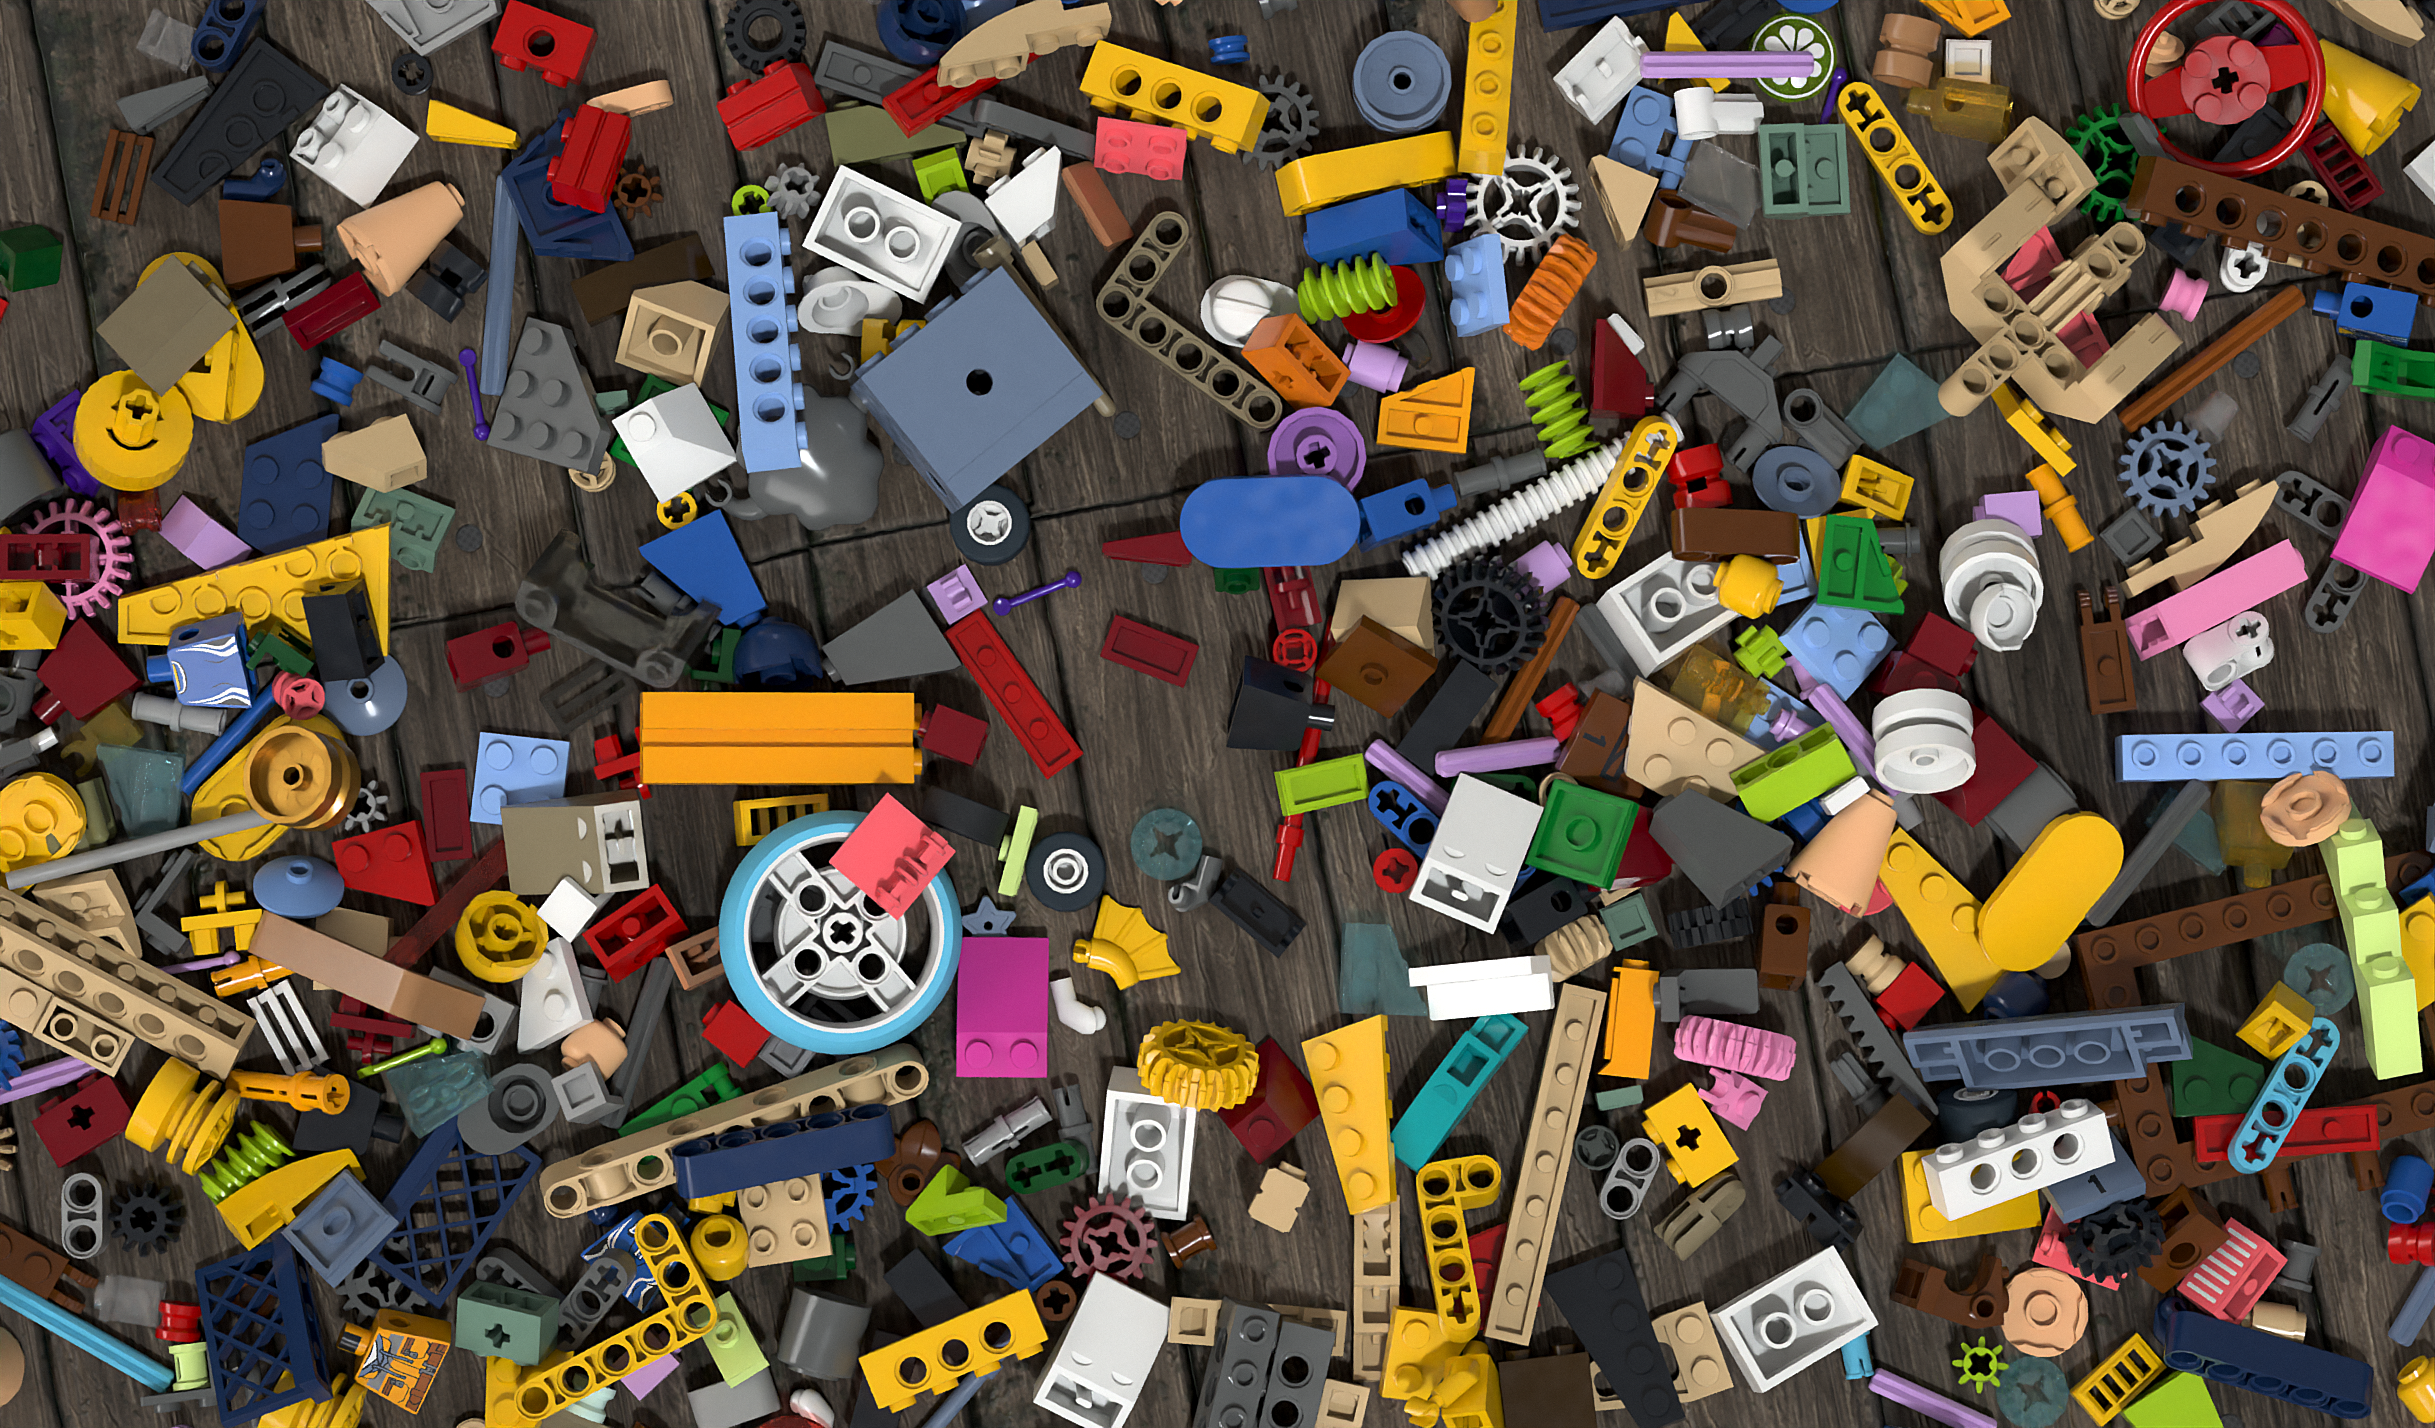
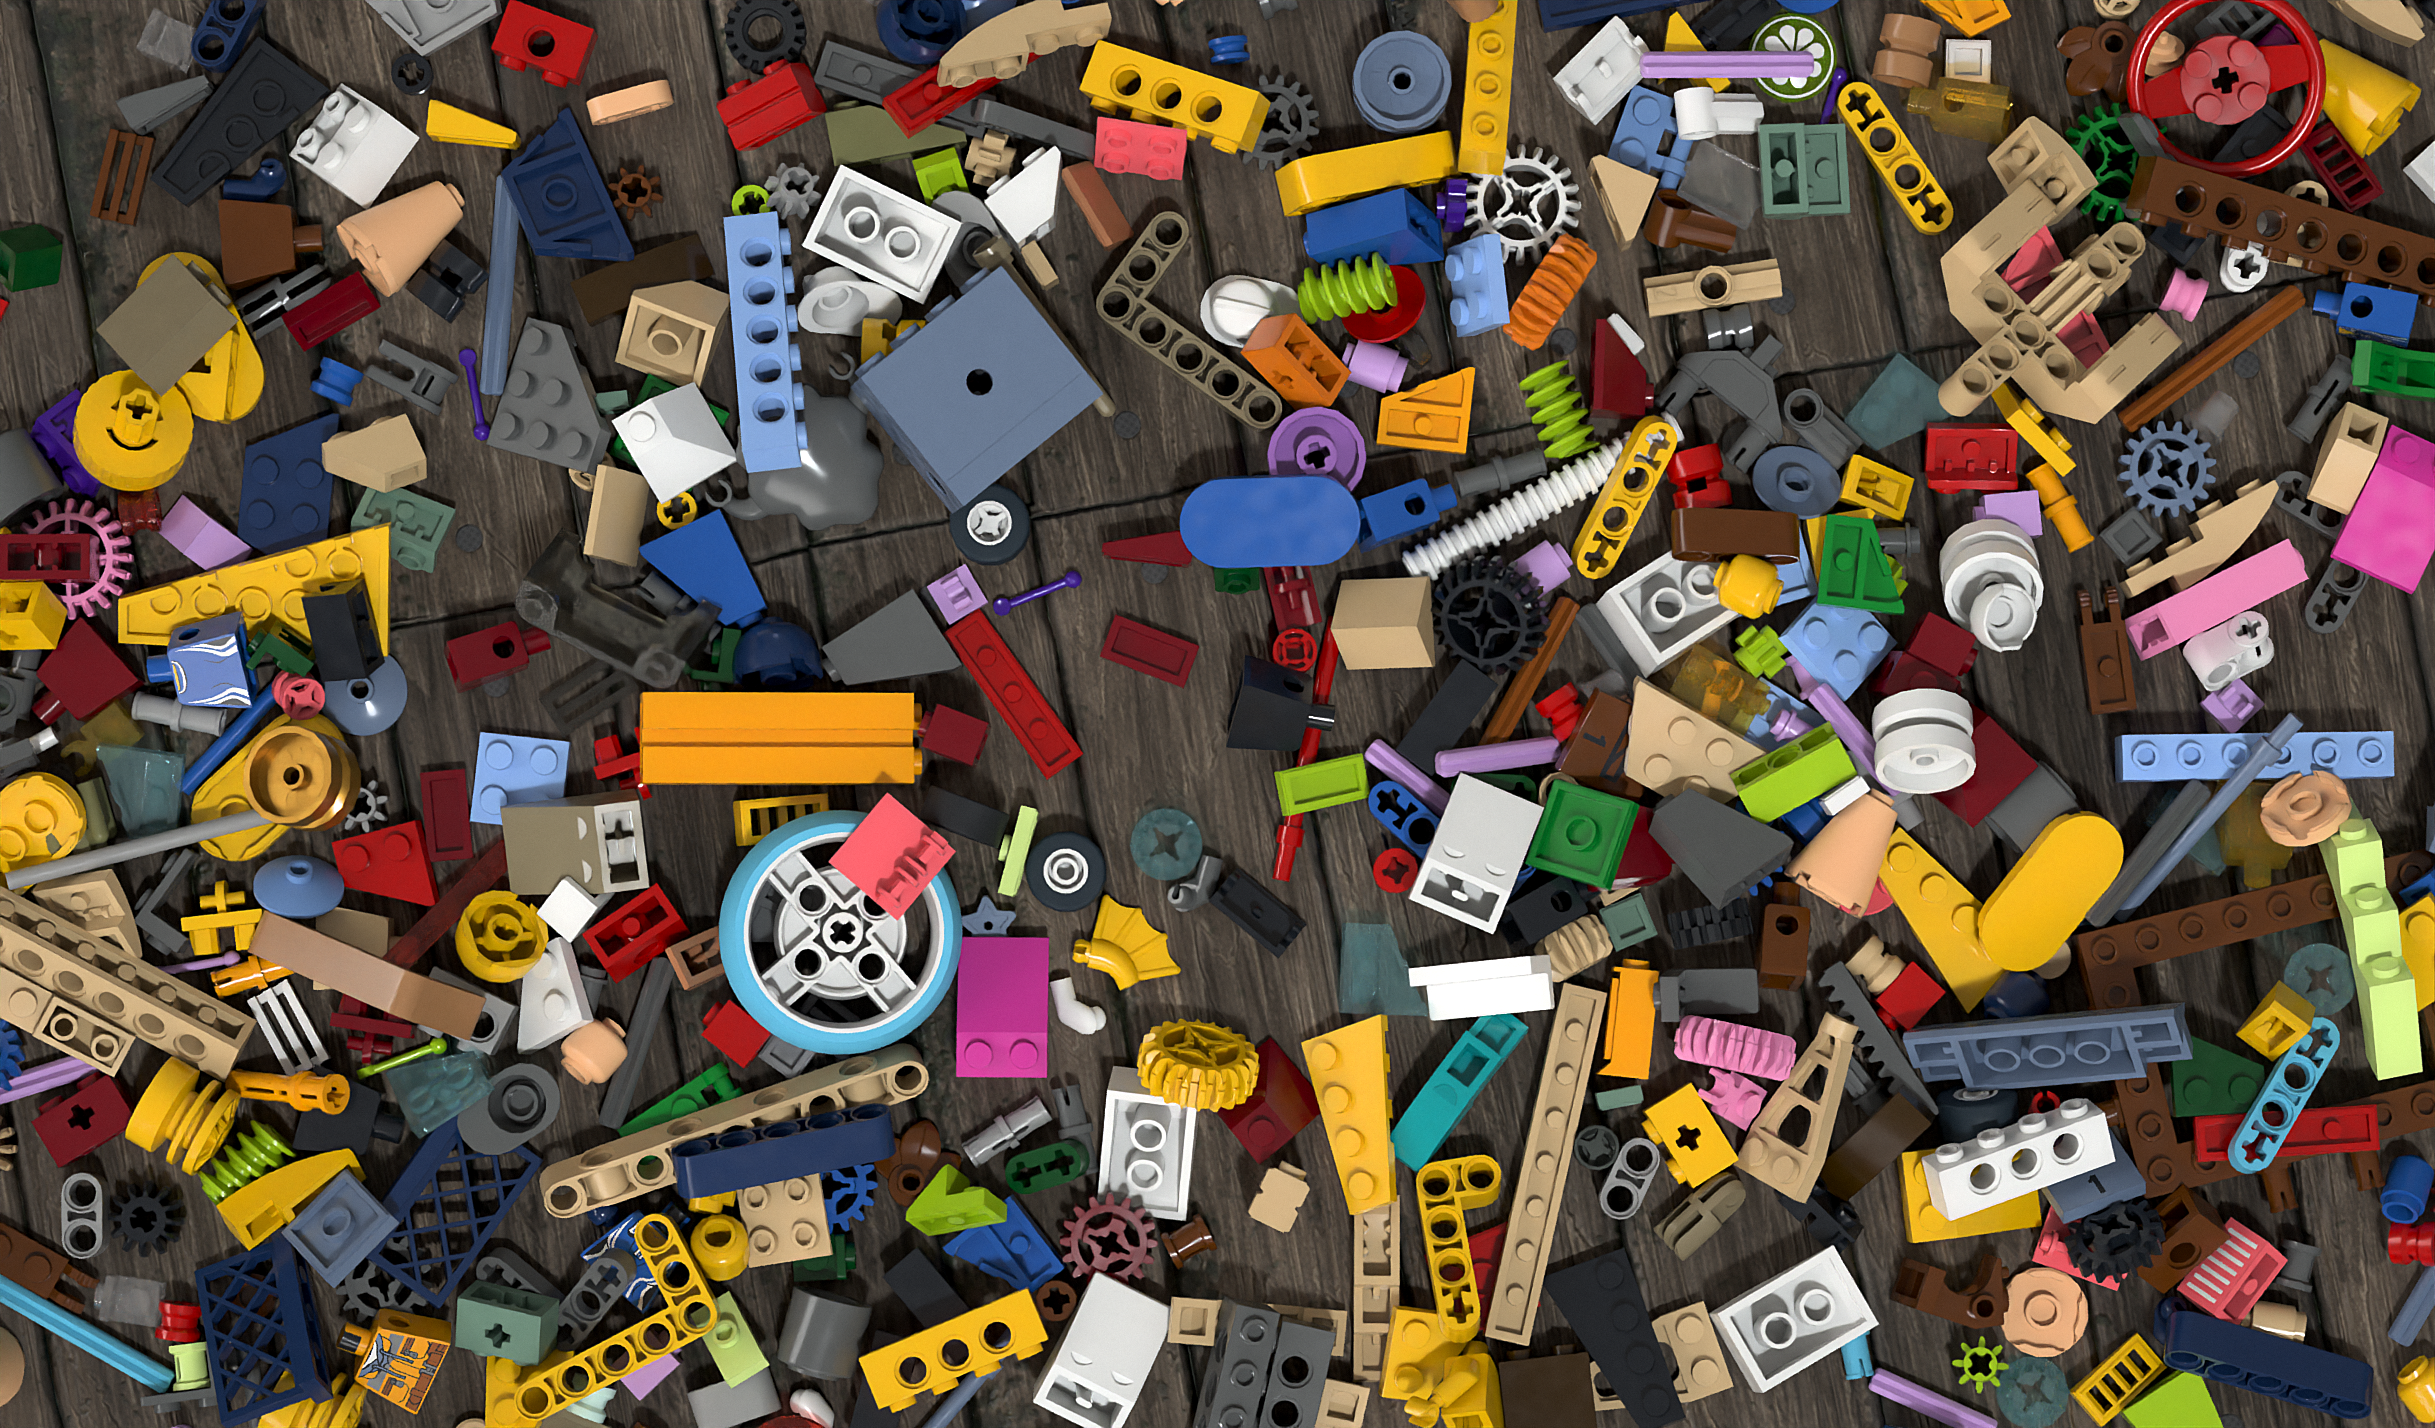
red brick [547,104,633,214] -> none
light grey panel [551,1061,625,1124] -> none
reddish brown plate [1314,614,1439,719] -> none
none -> tan slope [583,464,650,567]
none -> tan plate [1734,1012,1859,1204]
none -> red bracket [1924,422,2018,494]
none -> reddish brown plate [2056,20,2136,104]
none -> sand blue bar [2113,712,2304,923]
none -> tan slope [2307,402,2389,516]

